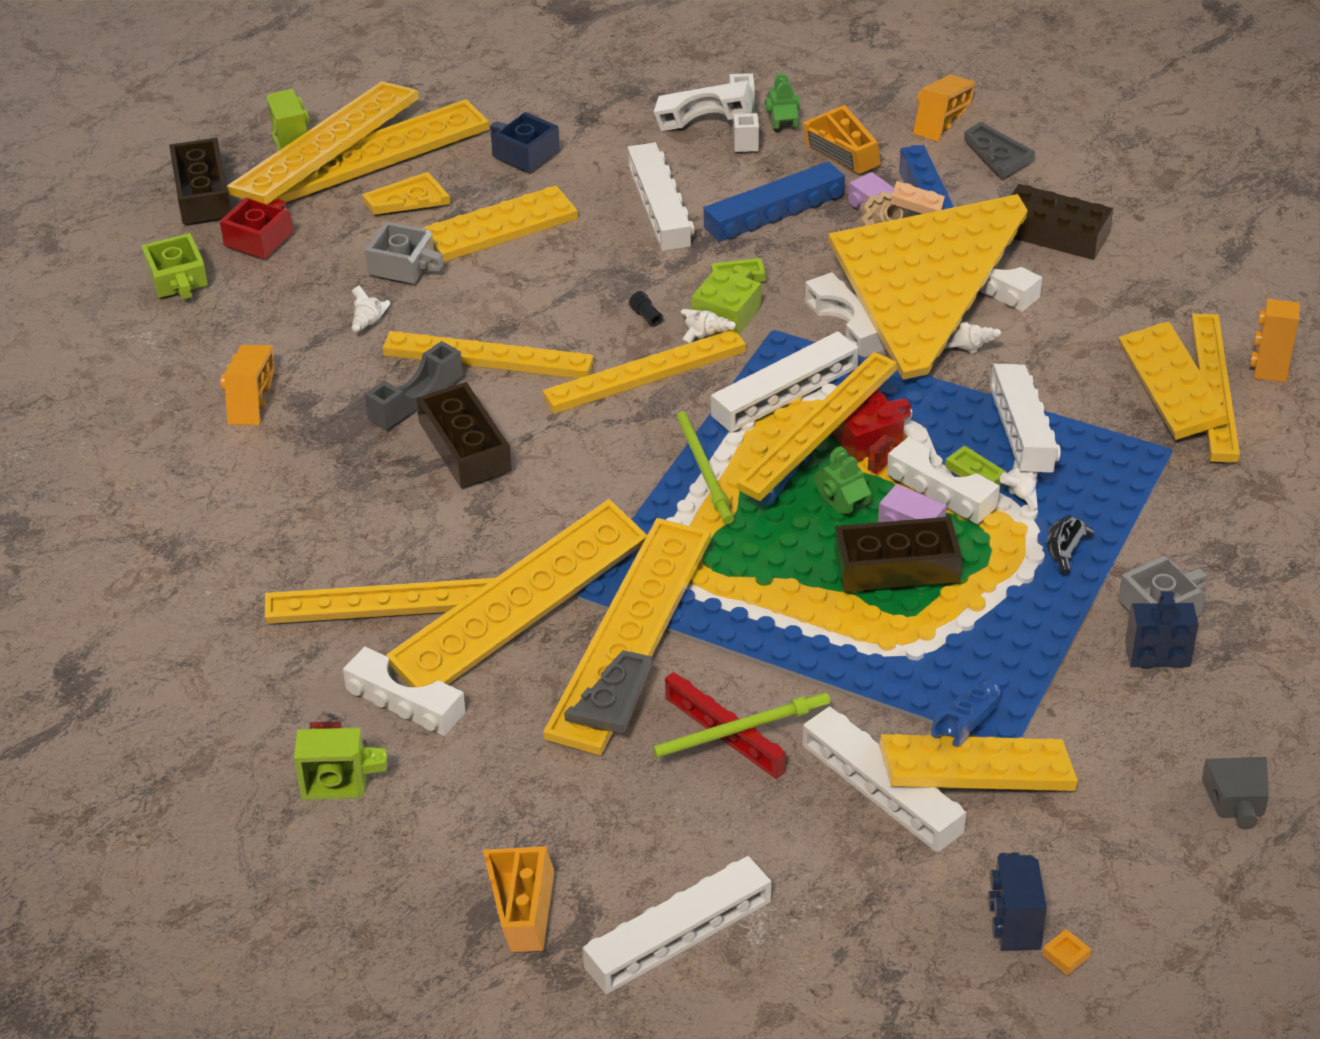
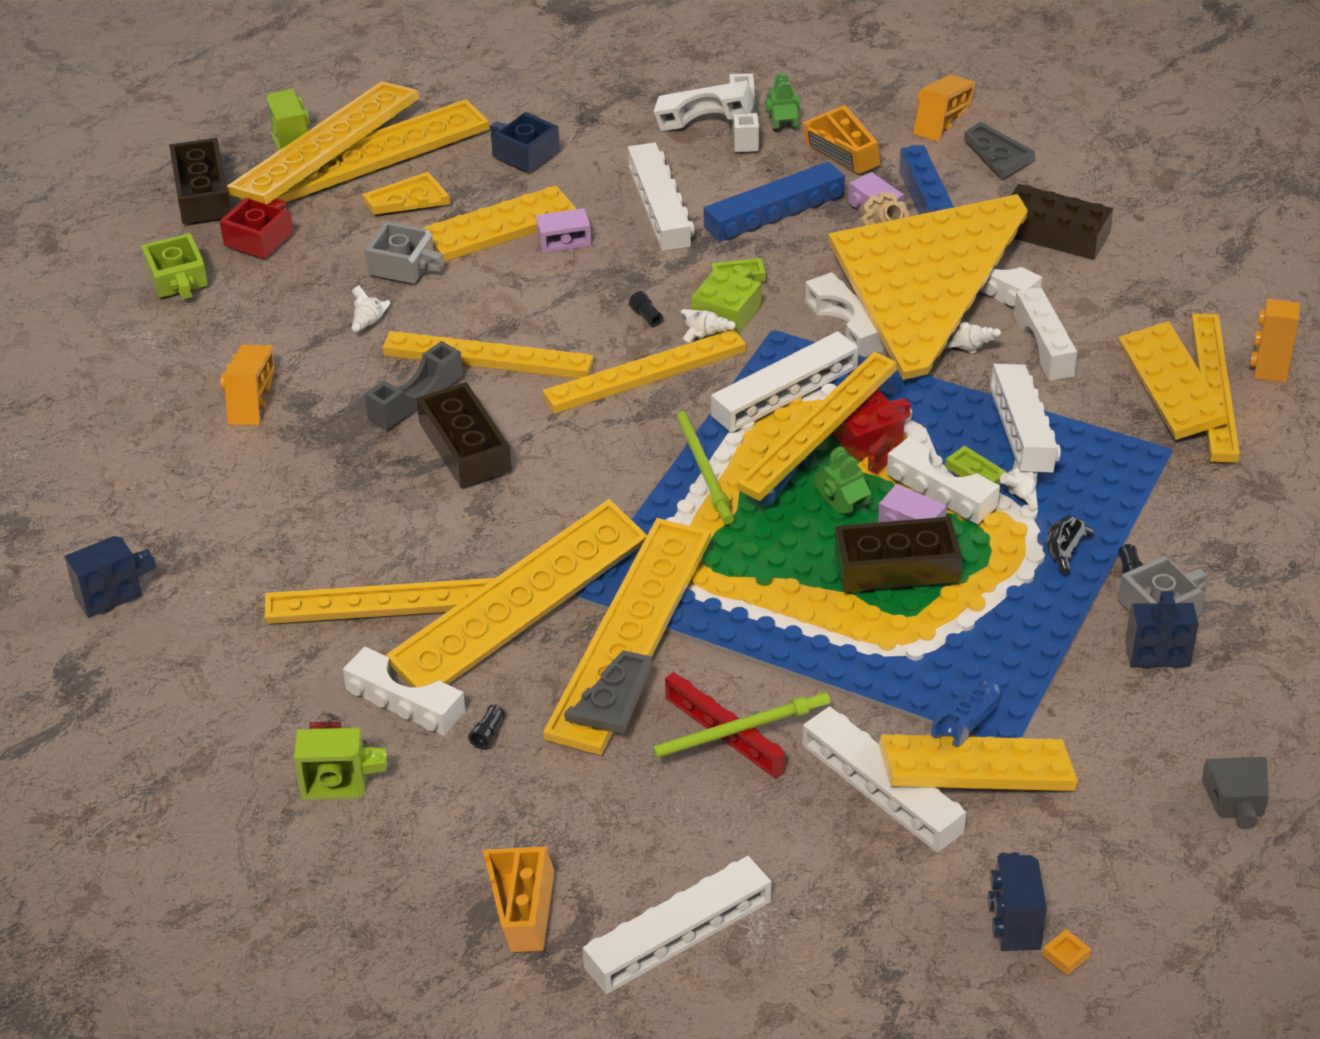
light nougat plate [890,181,945,214] -> none
none -> dark blue hinge [64,536,156,618]
none -> black pin [468,704,506,750]
none -> lavender brick [535,208,591,253]
none -> white arch [1014,287,1077,381]
none -> black pin [1118,544,1143,574]

